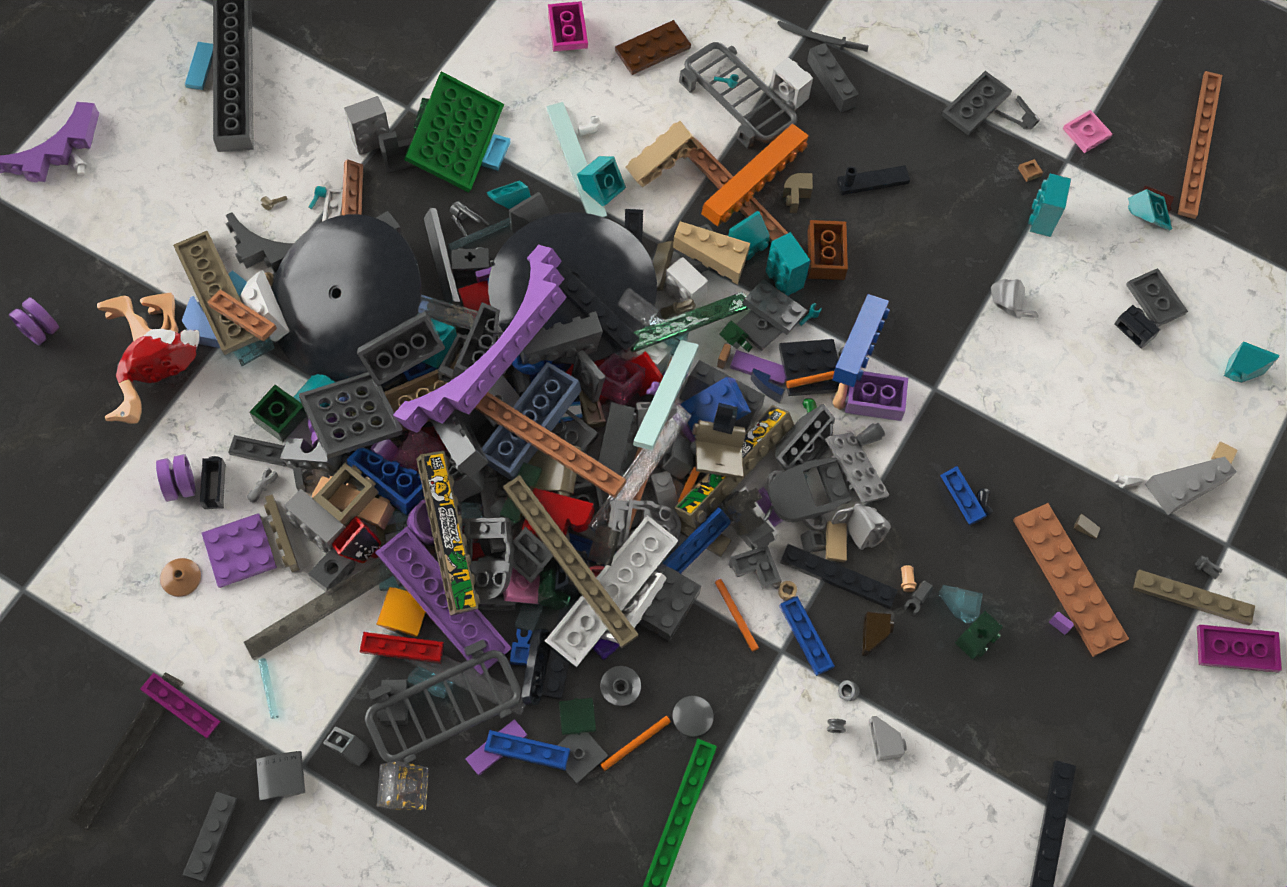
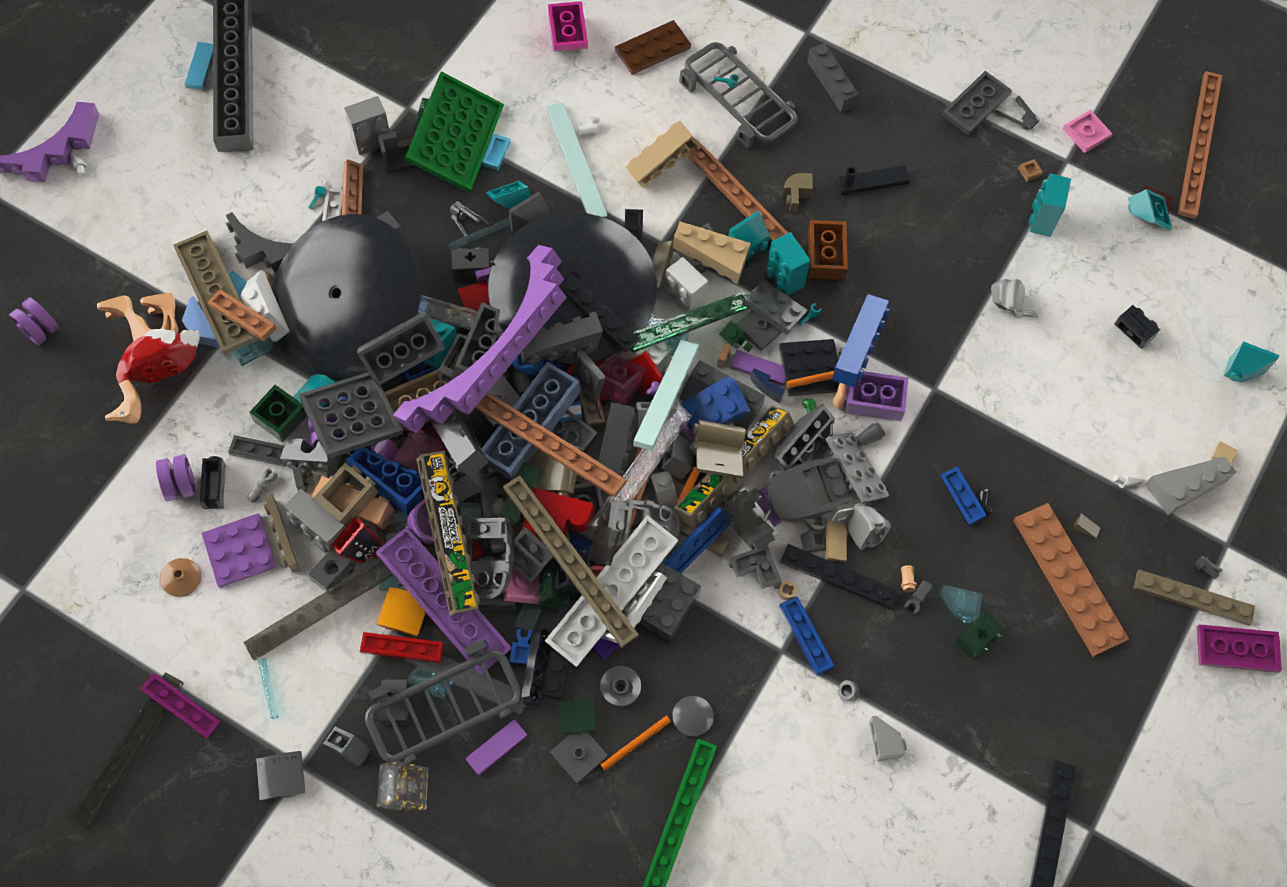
dark grey plate [183,792,238,882] -> none
dark tan hand [261,196,287,210] -> none
dark grey tile [424,208,460,311] -> none
blue tile [484,730,570,770] -> none
teal slope [577,156,626,206] -> none
clear plate [617,288,659,327] -> none
dark tan axle [660,299,696,319] -> none
orange brick [701,123,809,227] -> none
black panel [713,403,738,435] -> none
orange bar [715,579,759,652] -> none
white brick [770,57,813,111] -> none
dark grey sword [777,21,869,52] -> none
dark grey bush [827,719,846,733] -> none
dark brown slope [862,612,894,656] -> none
medium lavender tile [1049,612,1074,635] -> none
dark grey tile [1126,268,1188,327] -> none

